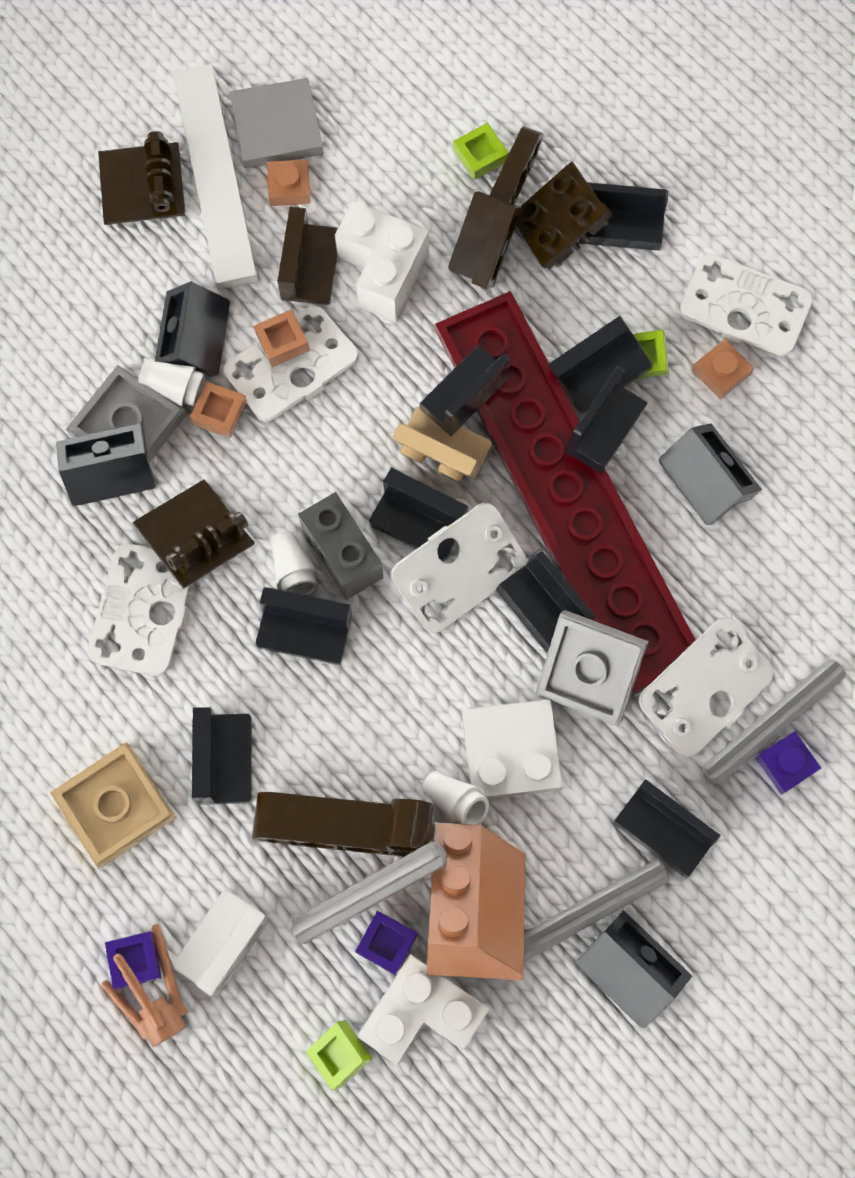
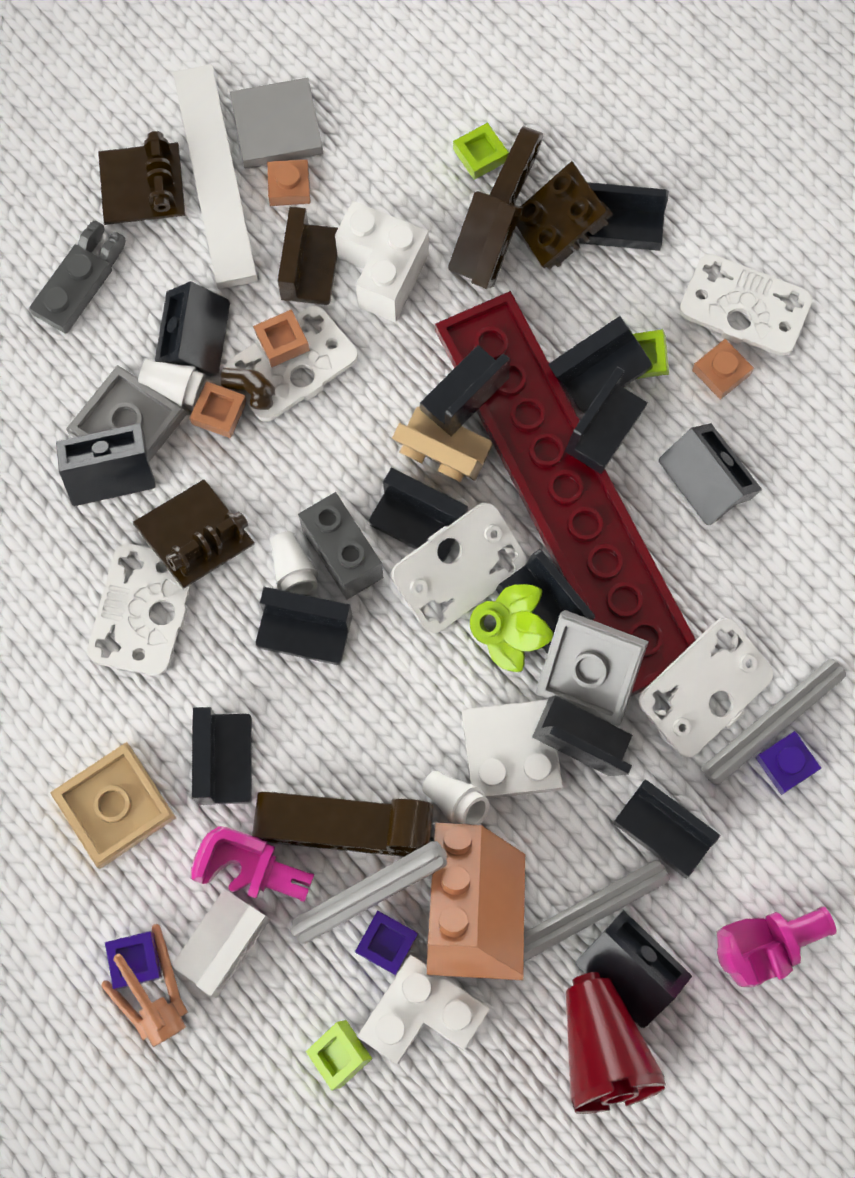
none -> dark grey hinge [28,220,126,334]
none -> dark pink piece [190,826,314,902]
none -> dark brown arm [221,368,275,410]
none -> lime plate [470,584,554,672]
none -> black panel [532,695,633,776]
none -> dark red cone [565,972,666,1114]
none -> dark pink piece [716,906,837,987]

